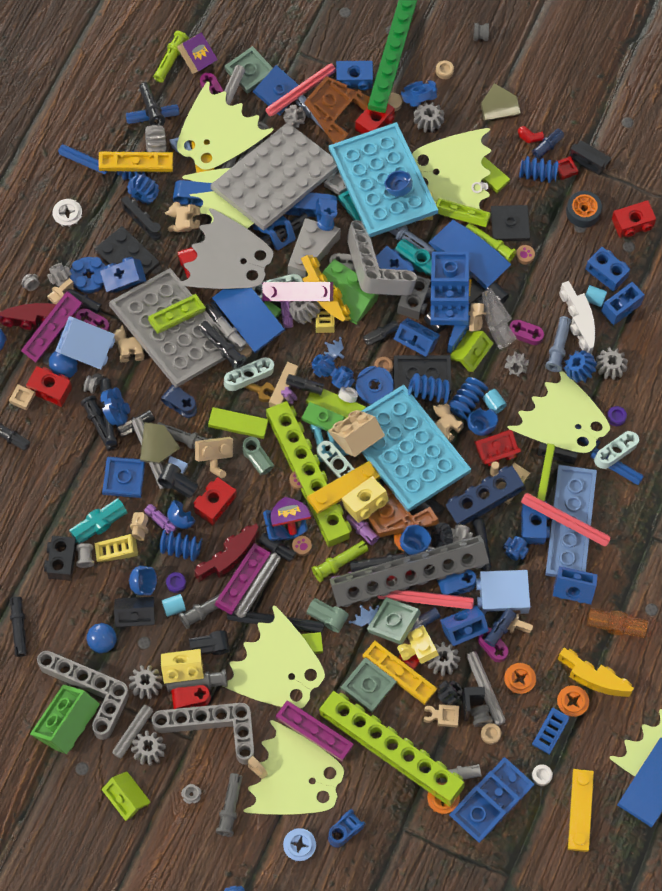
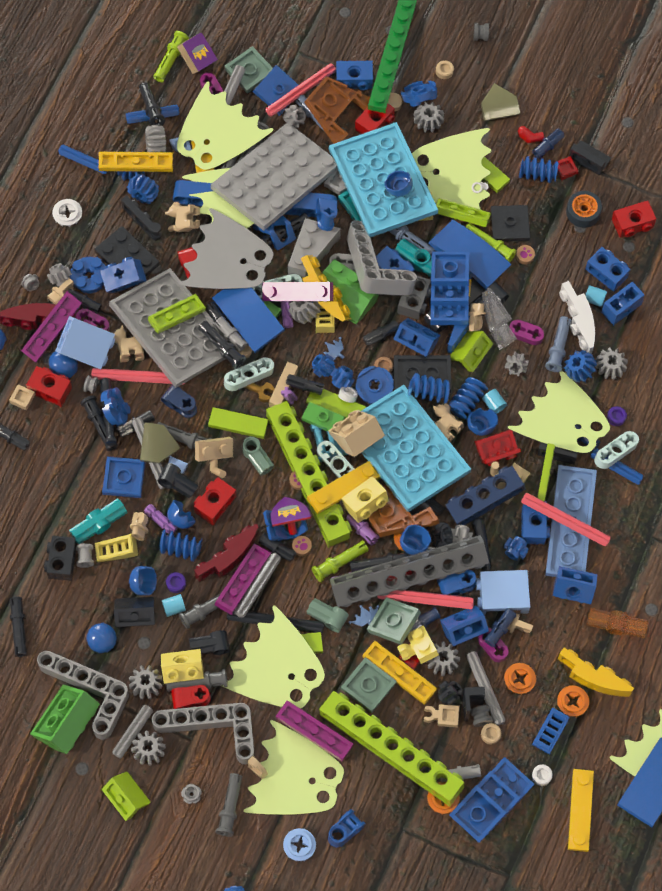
none -> coral axle [91,368,185,385]

